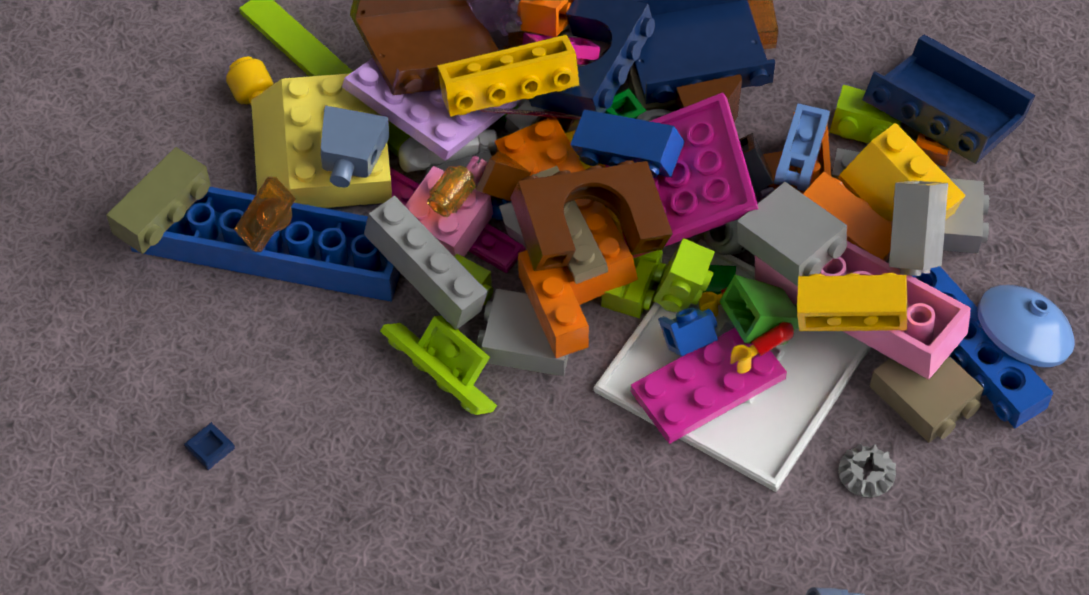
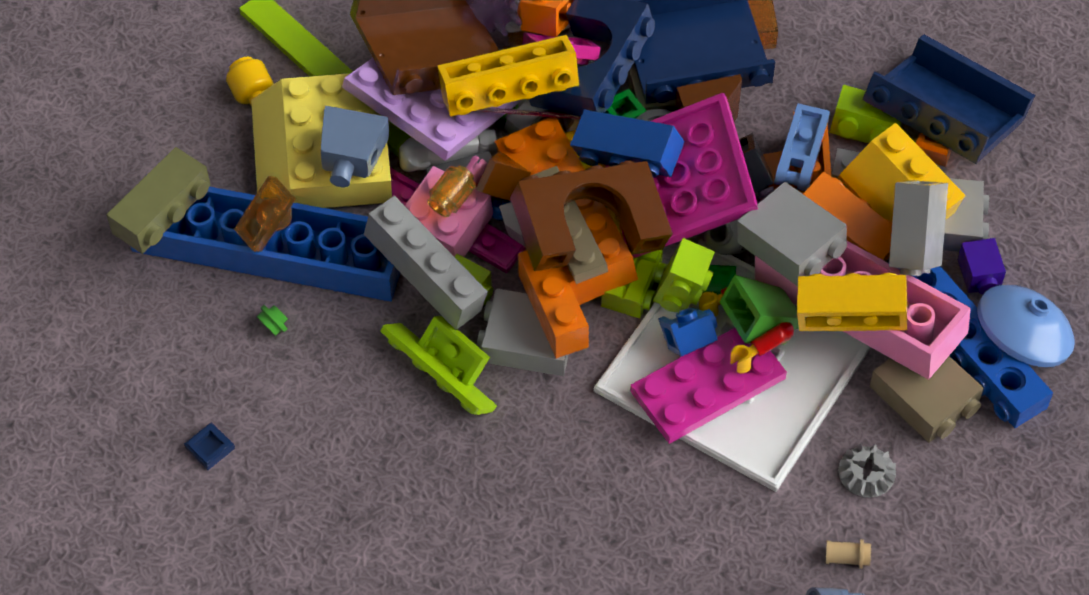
none -> bright green plate [256,305,288,336]
none -> tan pin [826,539,871,569]
none -> dark purple brick [957,238,1006,295]

